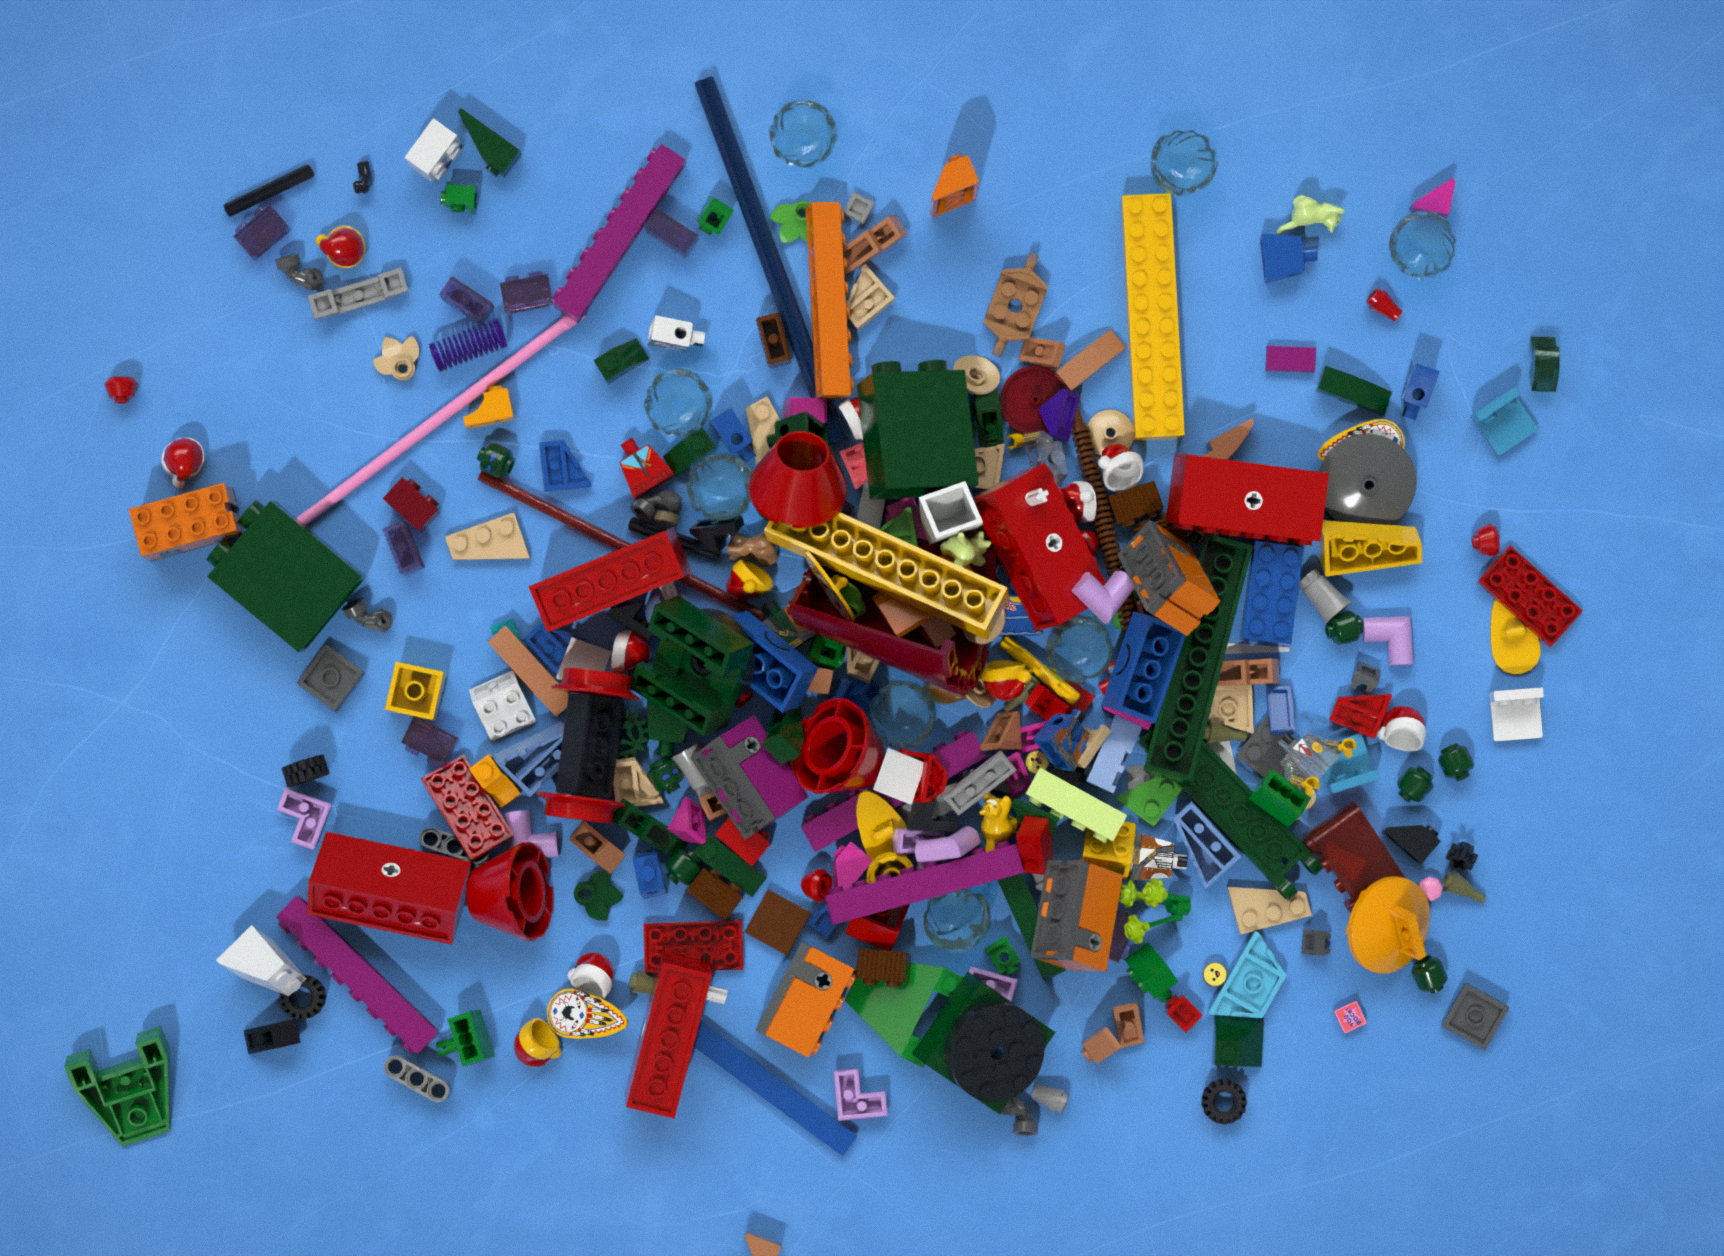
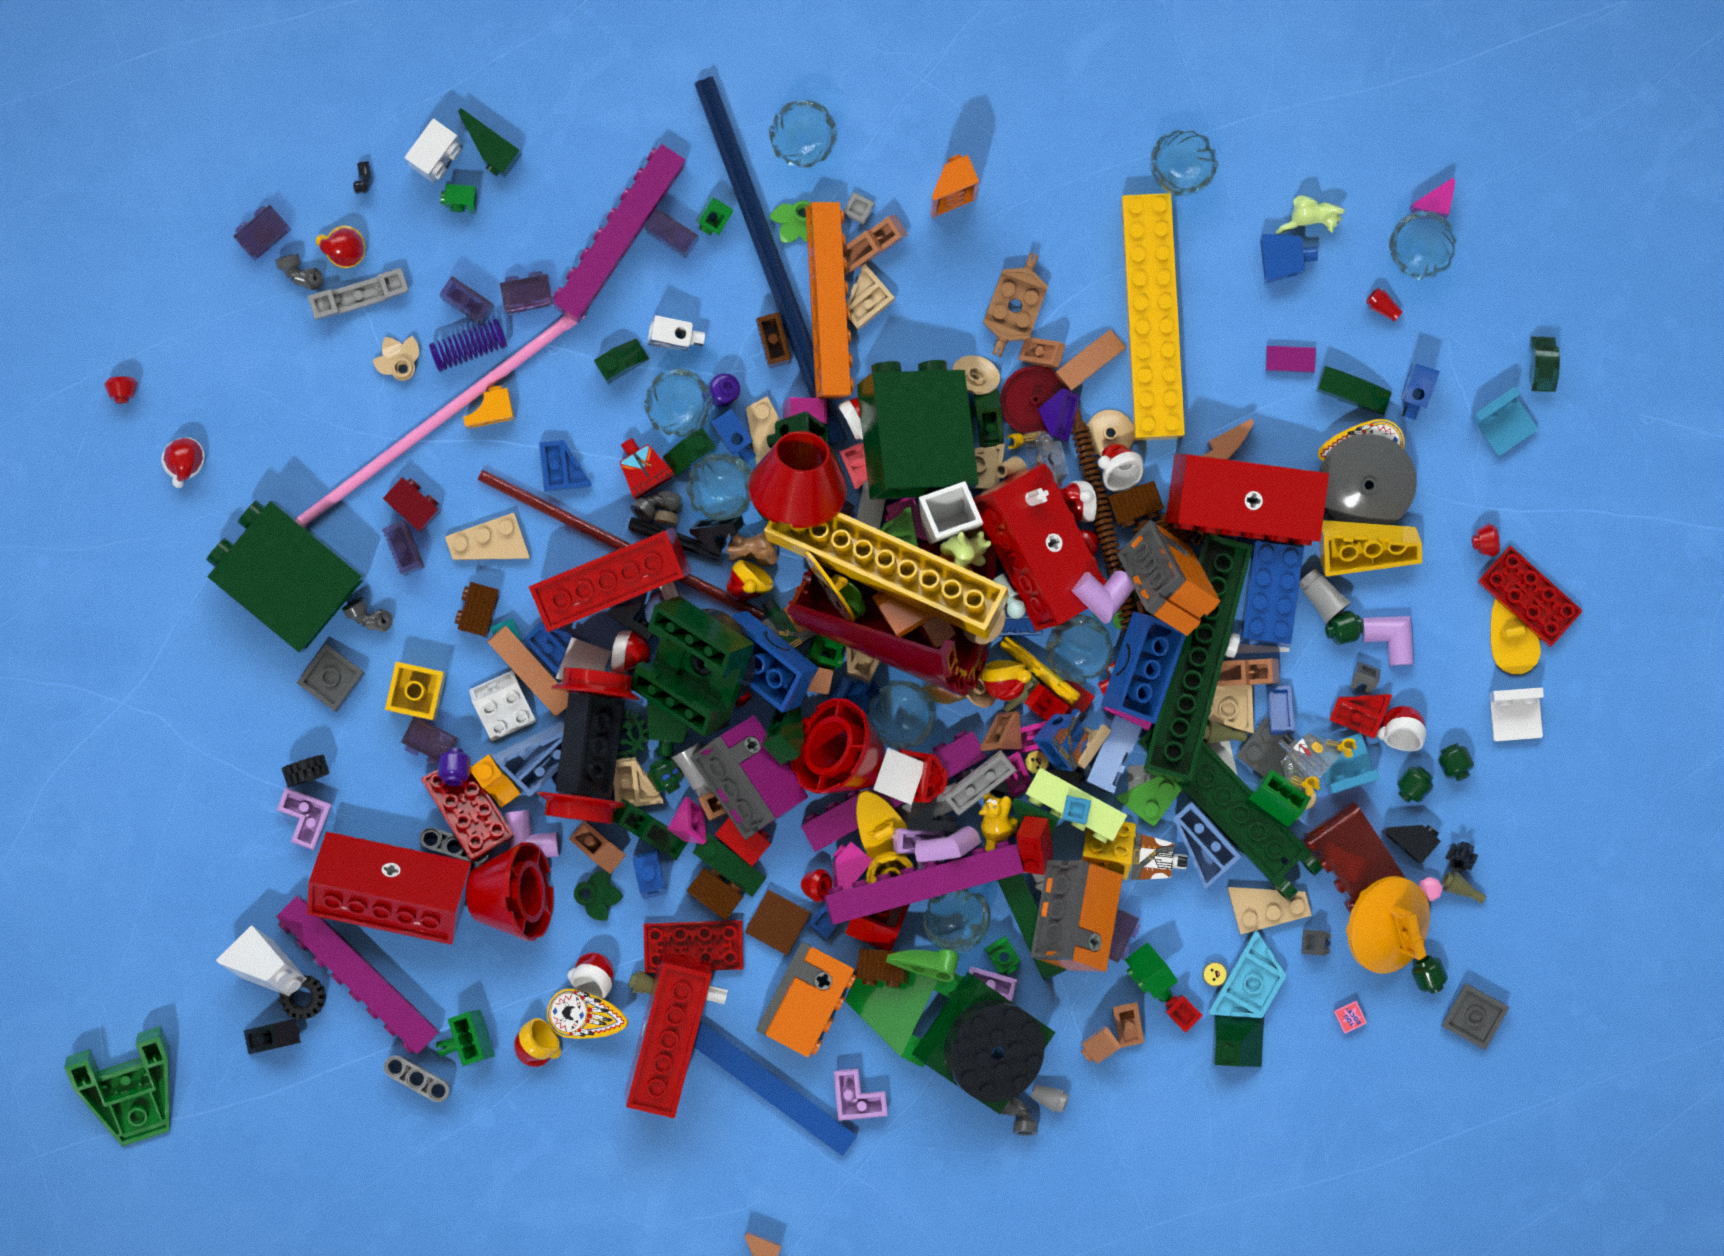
orange piece [129,483,245,561] -> none
black axle [223,164,314,217] -> none
dark green head [477,443,515,478] -> none
dark green head [665,849,702,885] -> none
lime plant [1119,878,1191,944] -> none
black tyre [1201,1079,1247,1125] -> none
none -> dark purple head [438,748,471,786]
none -> reddish brown brick [455,582,501,638]
none -> dark purple head [706,373,741,407]
none -> bright green piece [886,949,959,982]
none -> light aqua pin [992,574,1026,619]
none -> tan cone [995,456,1027,479]
none -> dark azure tile [1062,795,1091,825]
none -> white tile [1225,633,1240,658]

